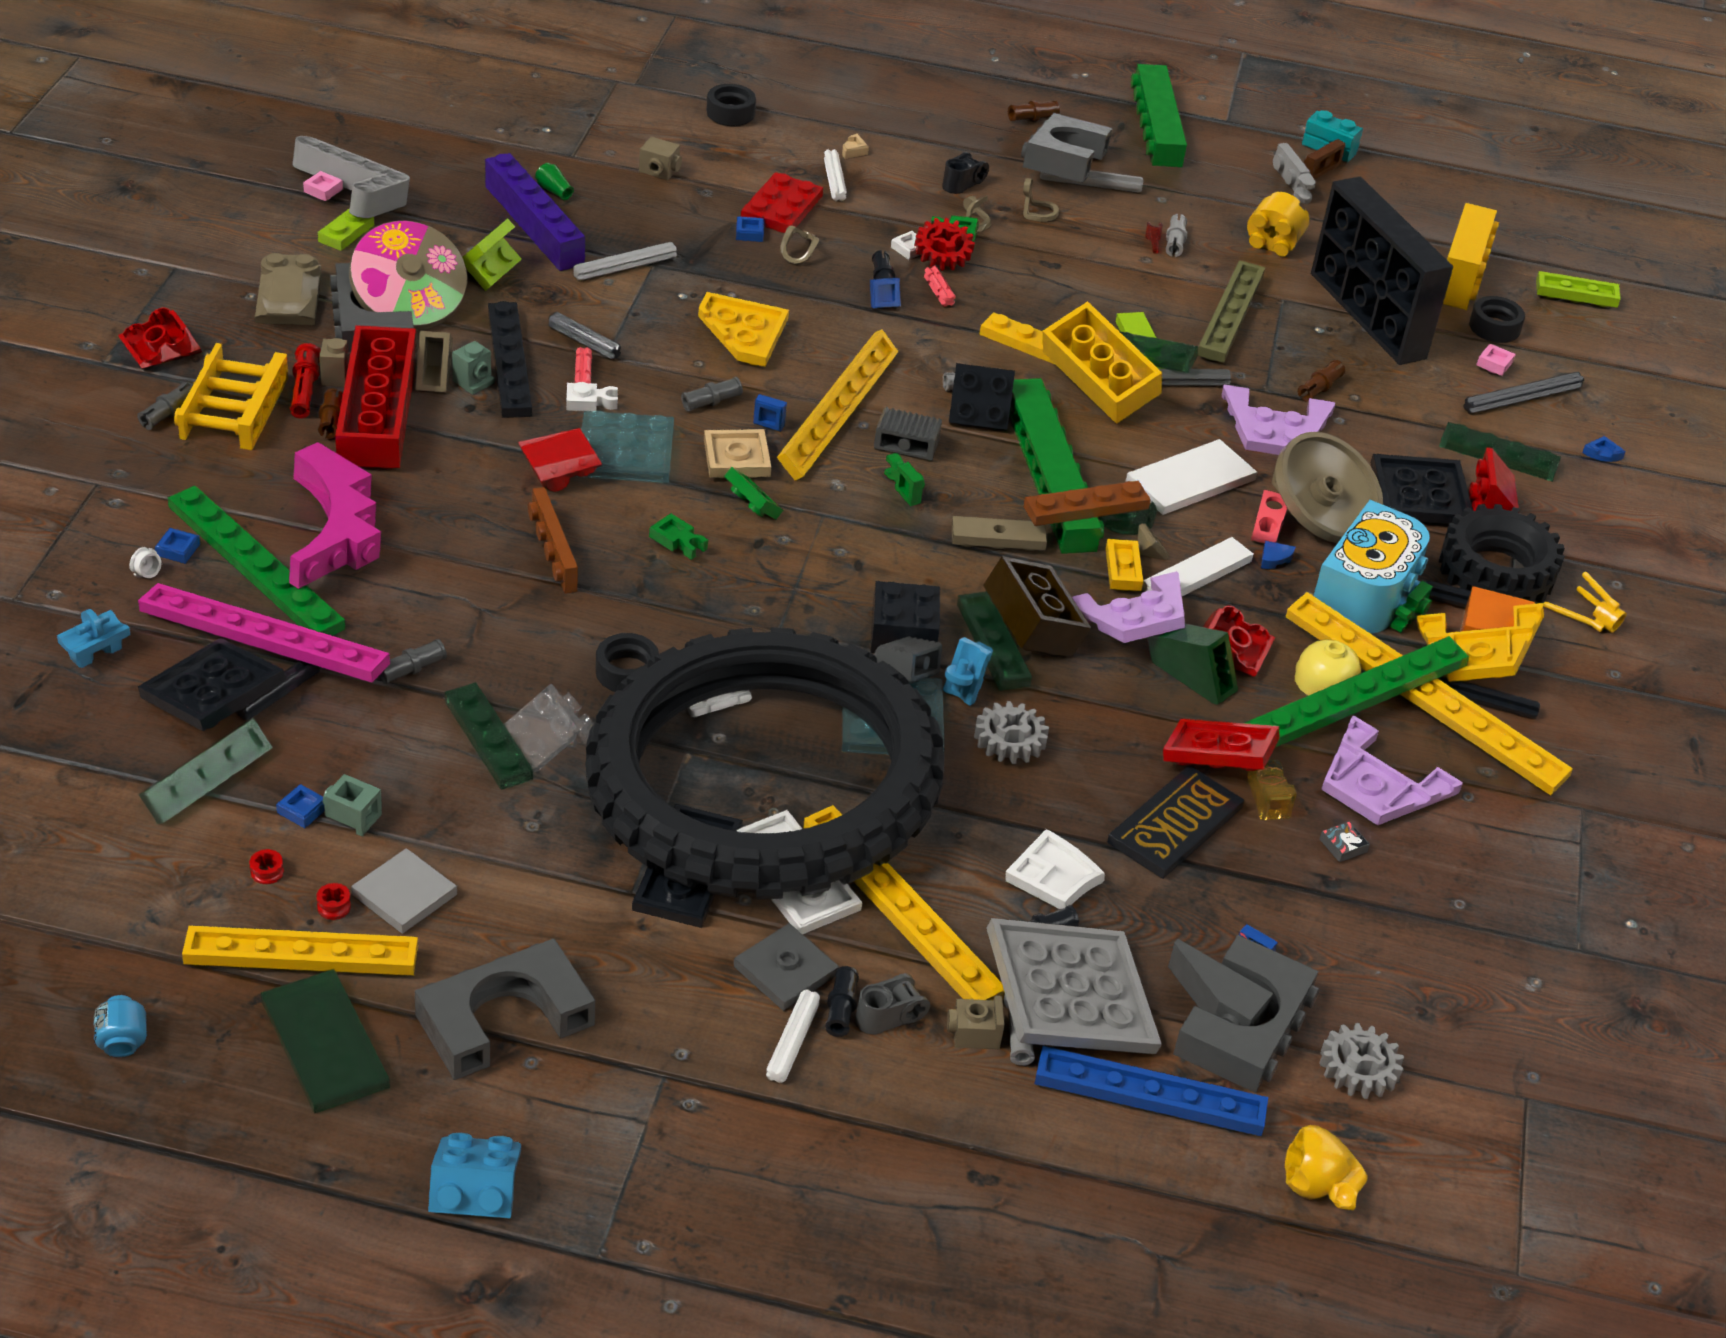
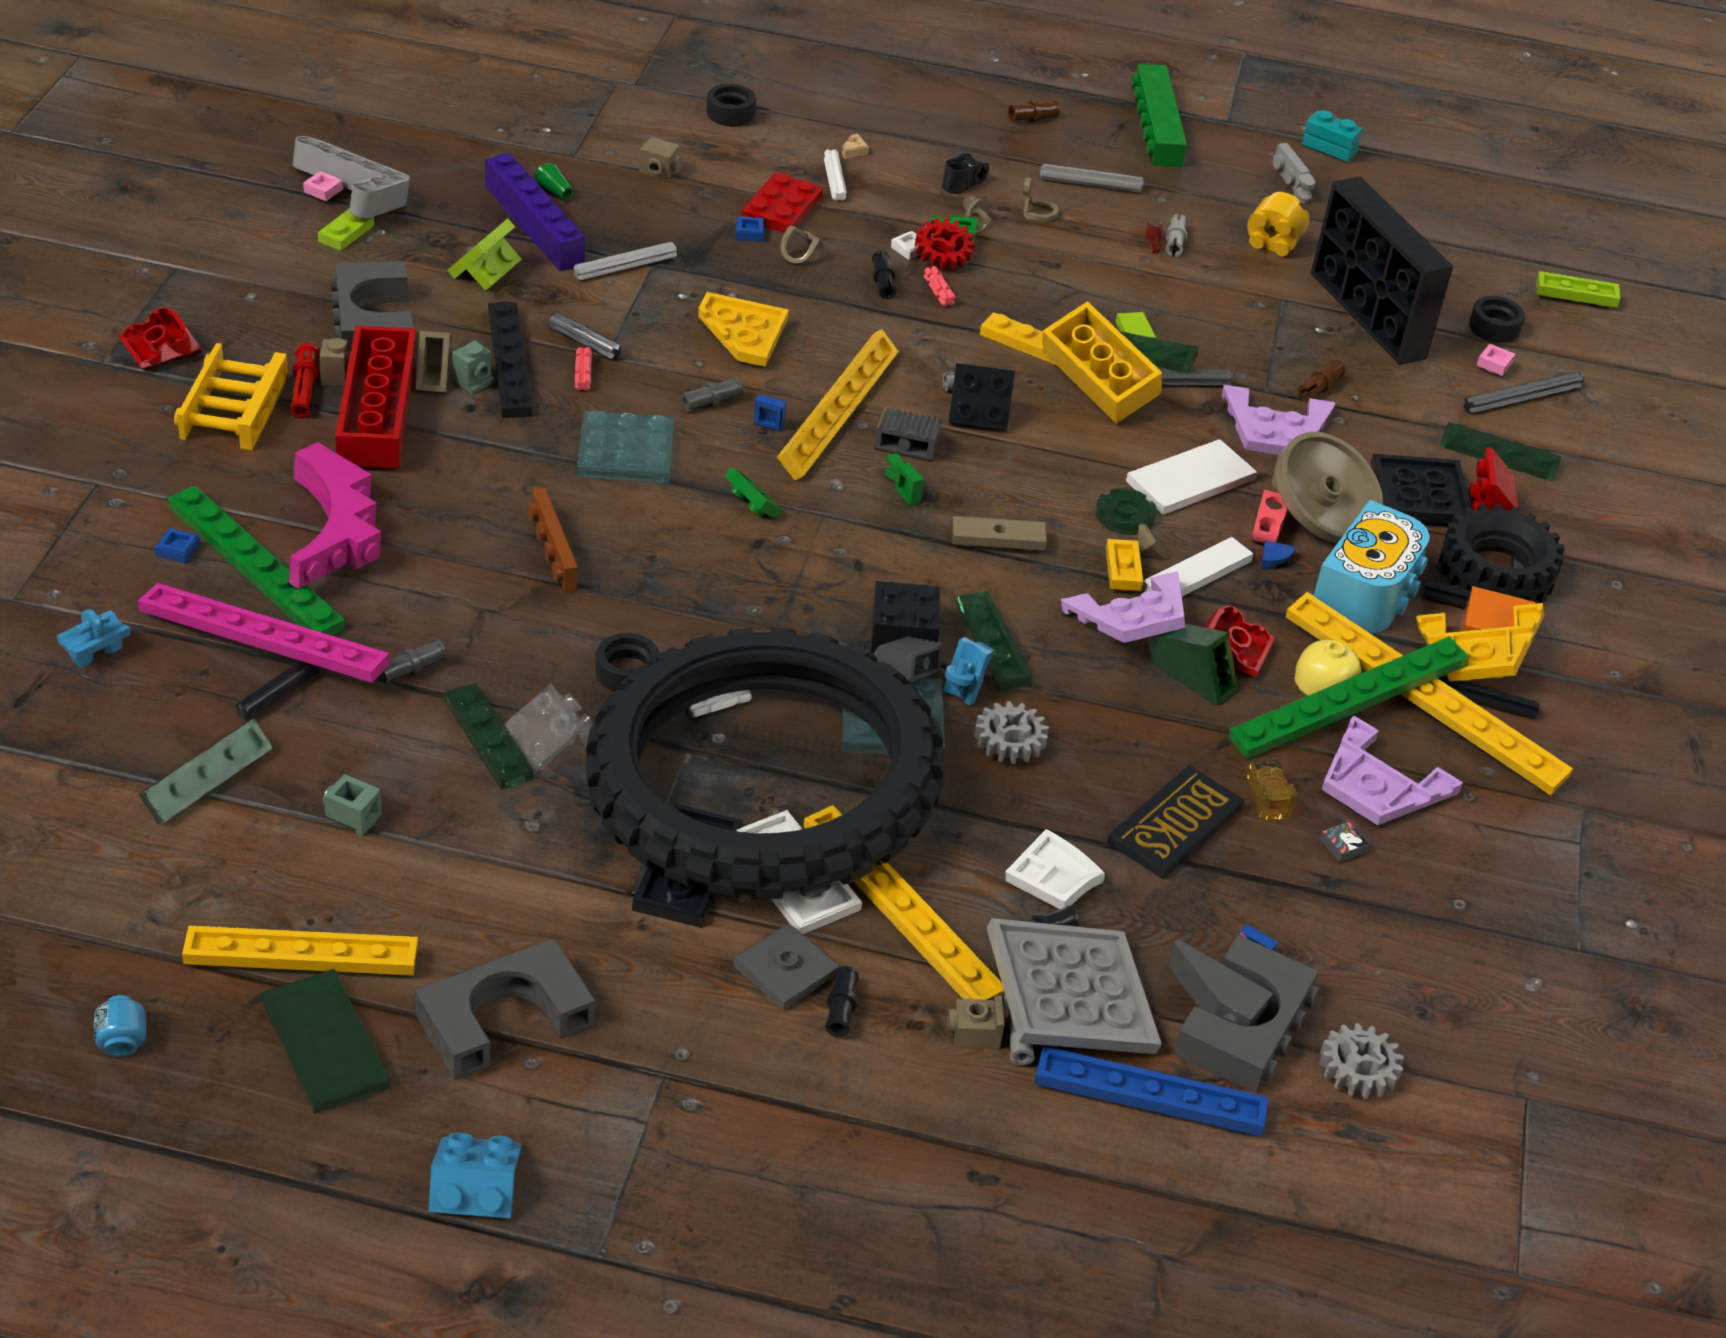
white plate [129,547,162,578] -> none
dark grey pin [137,382,192,430] -> none
black plate [138,638,287,731] -> none
red bush [249,849,284,884] -> none
dark tan slope [255,253,322,325] -> none
blue tile [276,784,325,829] -> none
red bush [316,883,351,920] -> none
reddish brown pin [318,388,343,439] -> none
dish [349,221,467,330] -> none
light grey tile [351,848,457,934] -> none
red slope [518,428,602,492] -> none
white plate [566,382,618,411] -> none
green plate [649,513,708,560] -> none
tan plate [704,429,771,478] -> none
white axle [766,989,820,1083] -> none
dark grey piece [855,973,930,1035] -> none
blue tile [870,278,901,308] -> none
dark brown brick [983,556,1091,657] -> none
green brick [1009,378,1104,554] -> none
dark grey arch [1021,113,1112,183] -> none
dark orange plate [1023,480,1151,526] -> none
red plate [1163,719,1280,771] -> none
olive plate [1197,260,1265,363] -> none
yellow piece [1285,1125,1368,1210] -> none
reddish brown plate [1304,139,1346,180] -> none
green plate [1390,581,1433,633] -> none
yellow brick [1443,203,1499,310] -> none
yellow plant [1543,572,1627,633] -> none
blue tile [1582,436,1626,462] -> none

